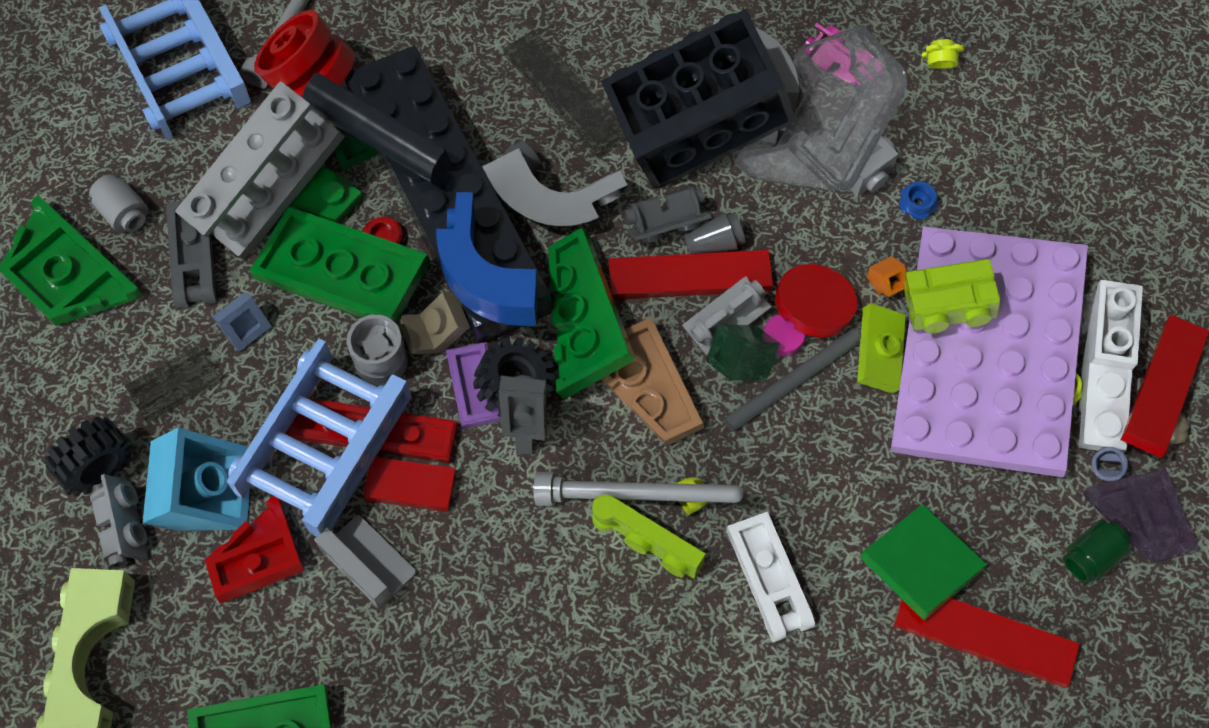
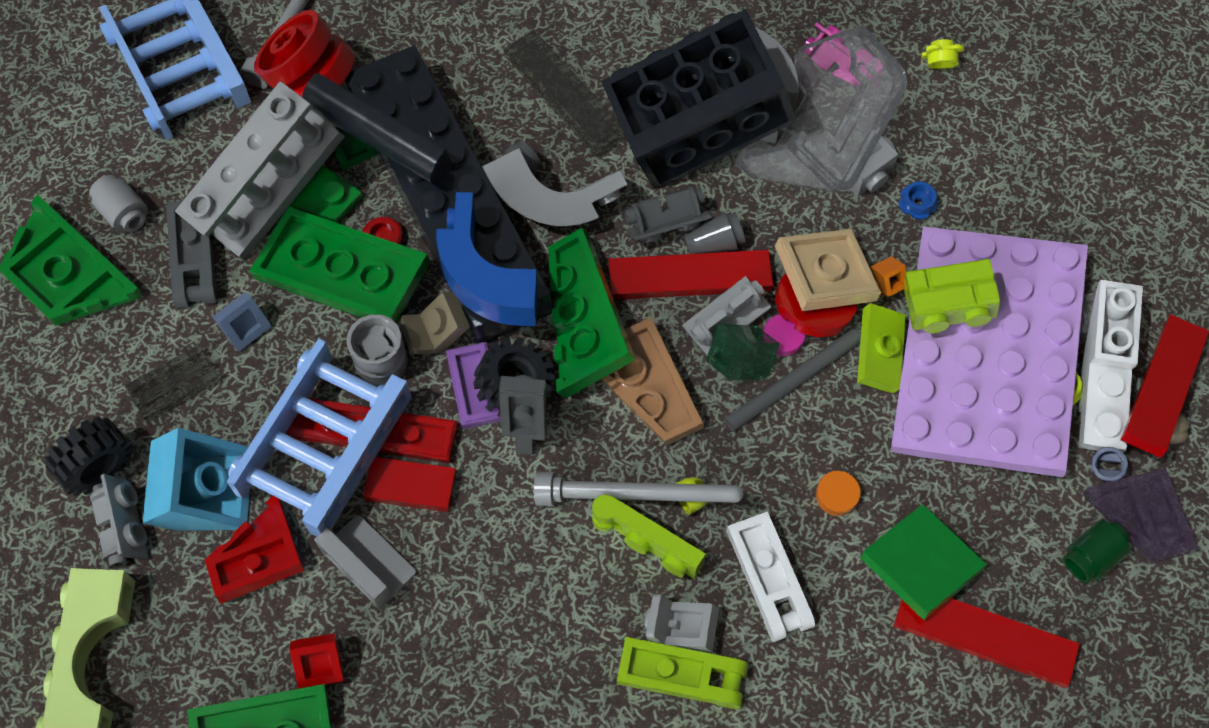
none -> red tile [289,633,344,689]
none -> lime plate [617,637,748,709]
none -> light grey bracket [645,594,719,652]
none -> tan plate [775,229,881,311]
none -> orange tile [816,471,860,516]

